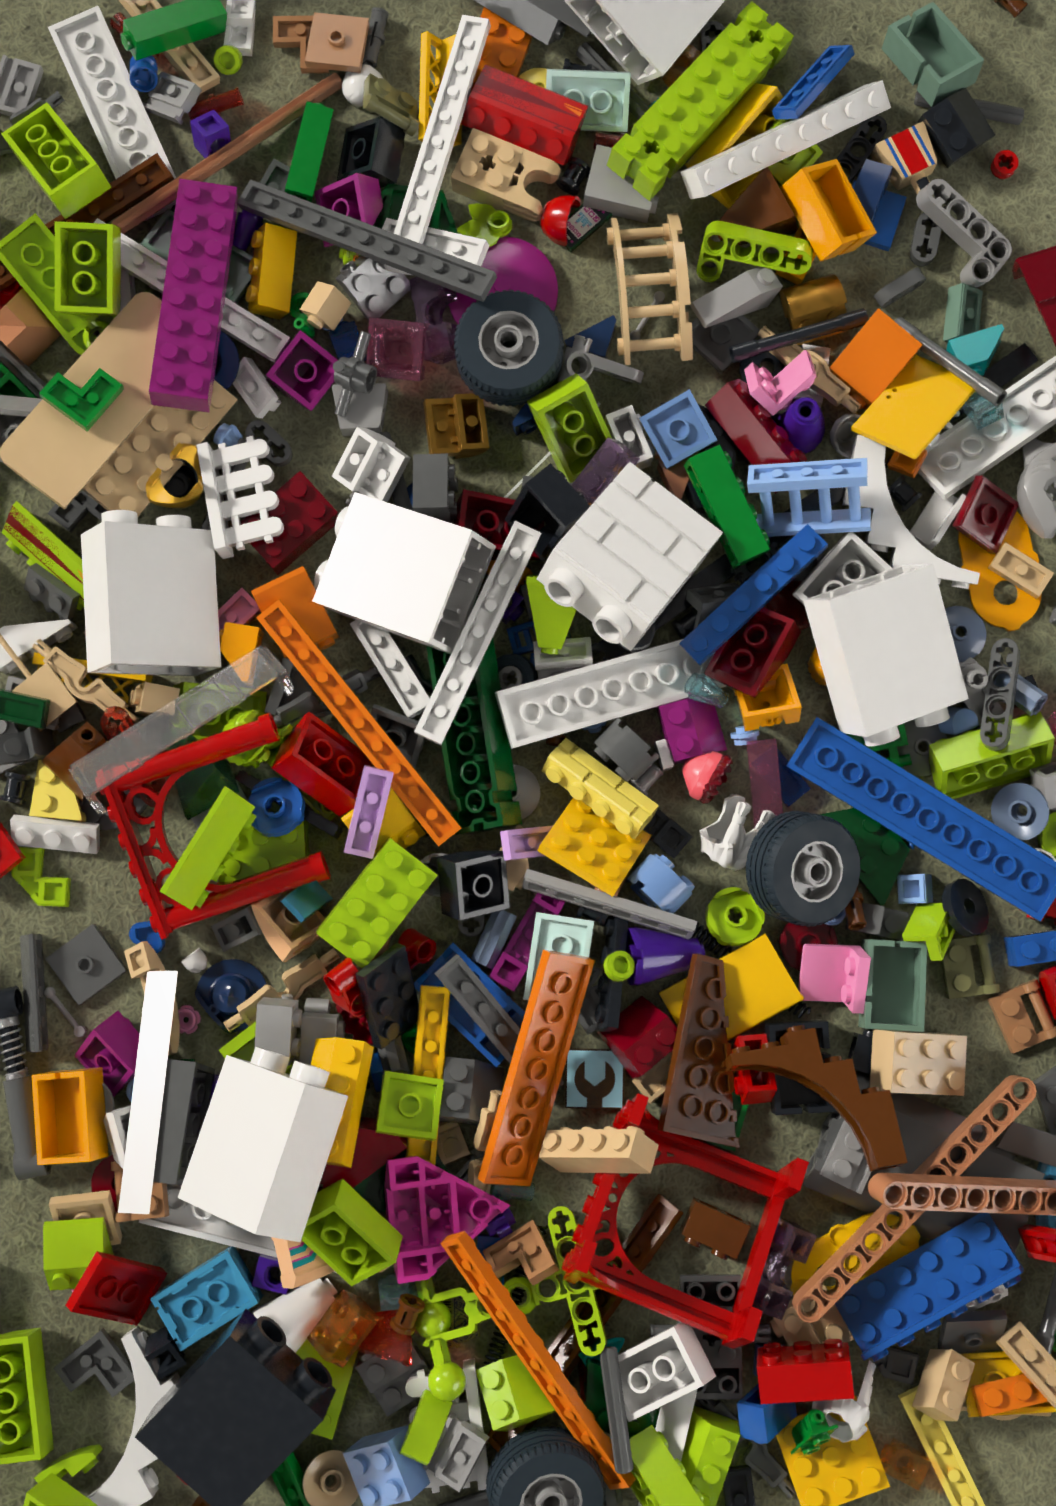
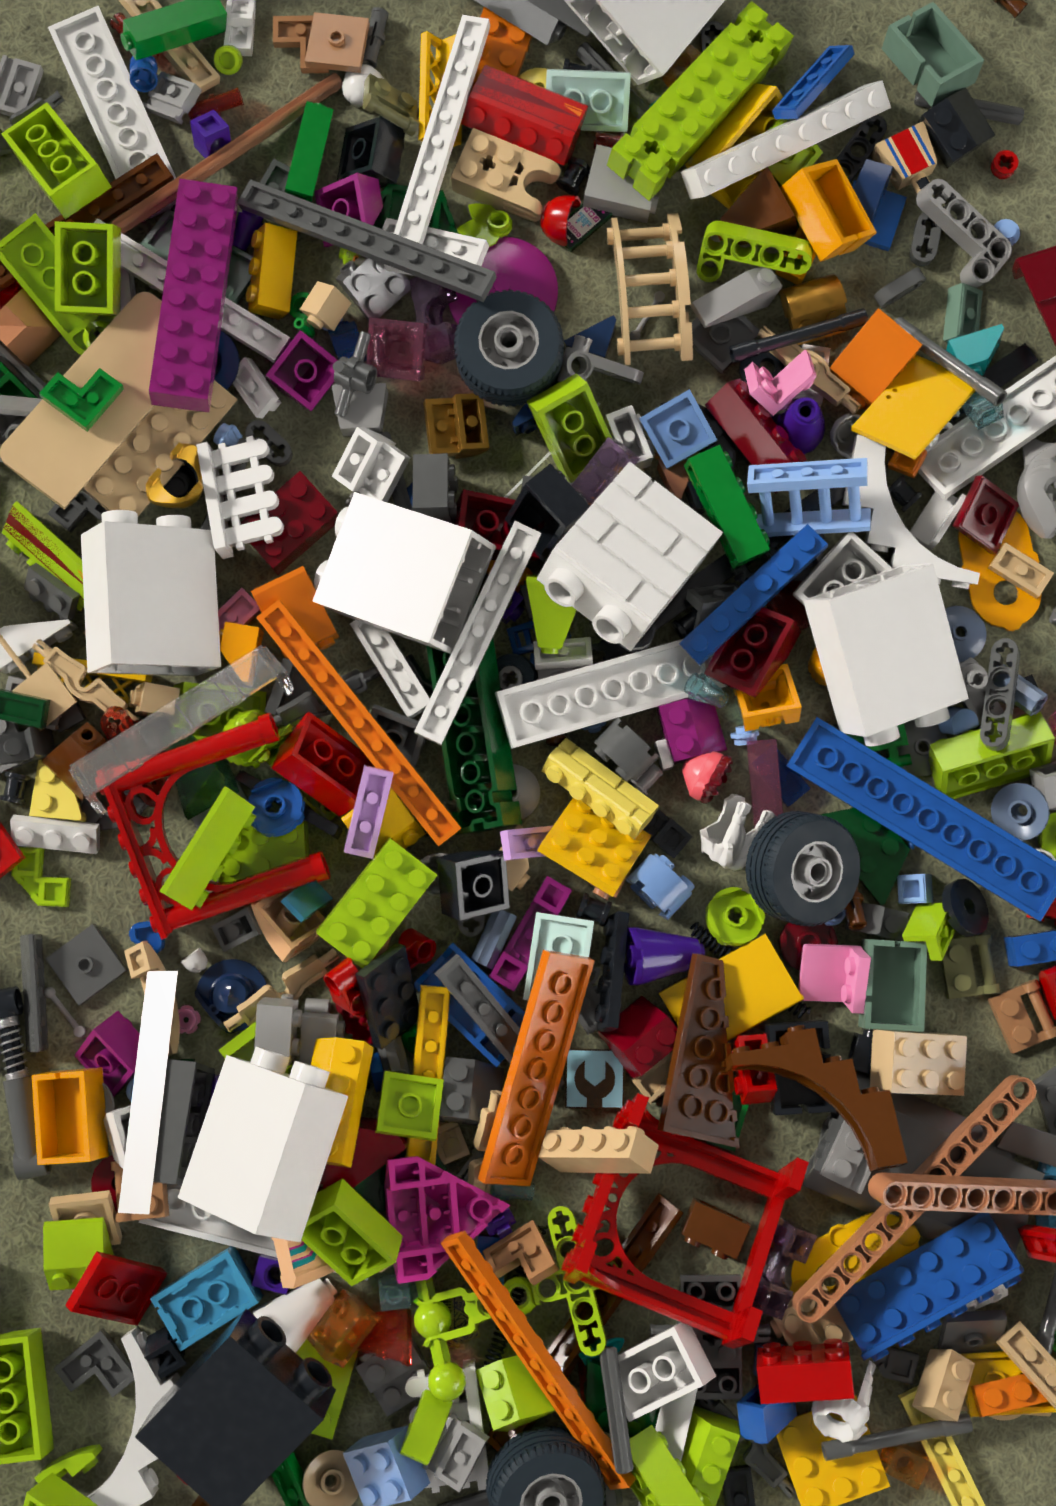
reddish brown bush [389,1294,425,1335] -> none
light grey tile [522,869,697,939] -> none
lime tile [604,951,635,982] -> none
green hinge [791,1409,838,1456] -> none
none -> dark grey piece [821,1413,973,1461]
none -> light blue plate [994,219,1020,246]

